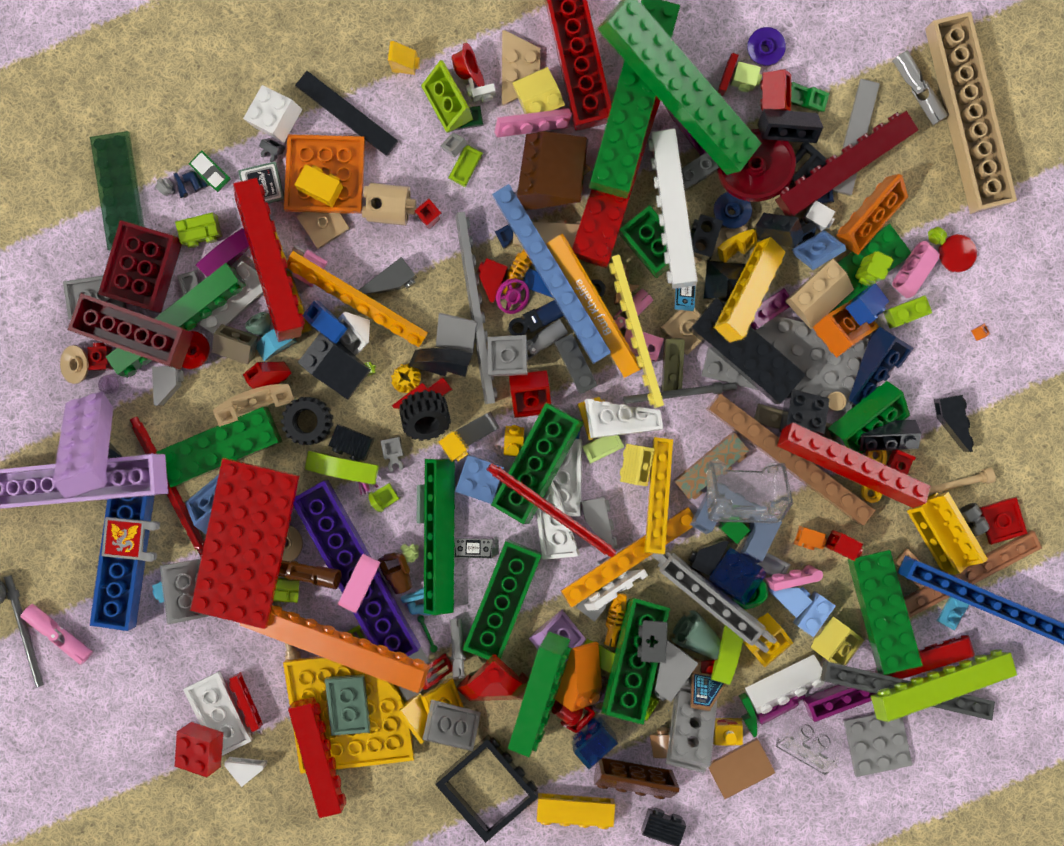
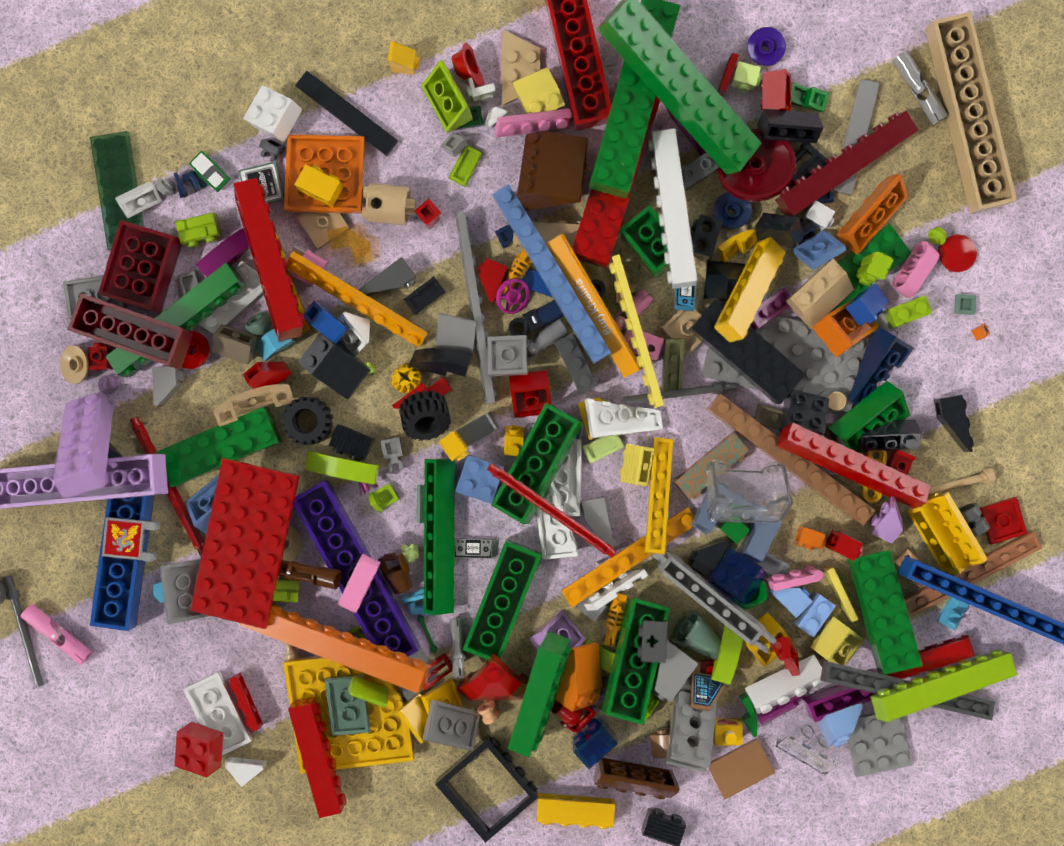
none -> white slope [115,182,163,218]
none -> clear yellow tile [327,227,374,265]
none -> lime slope [348,676,389,707]
none -> black plate [403,276,445,315]
none -> light nougat wheel [477,700,501,724]
none -> white slope [484,106,508,129]
none -> red bracket [770,636,800,676]
none -> light blue slope [818,703,863,747]
none -> light yellow tile [823,565,858,622]
none -> lavender slope [870,496,903,543]
none -> sand green tile [954,294,976,315]

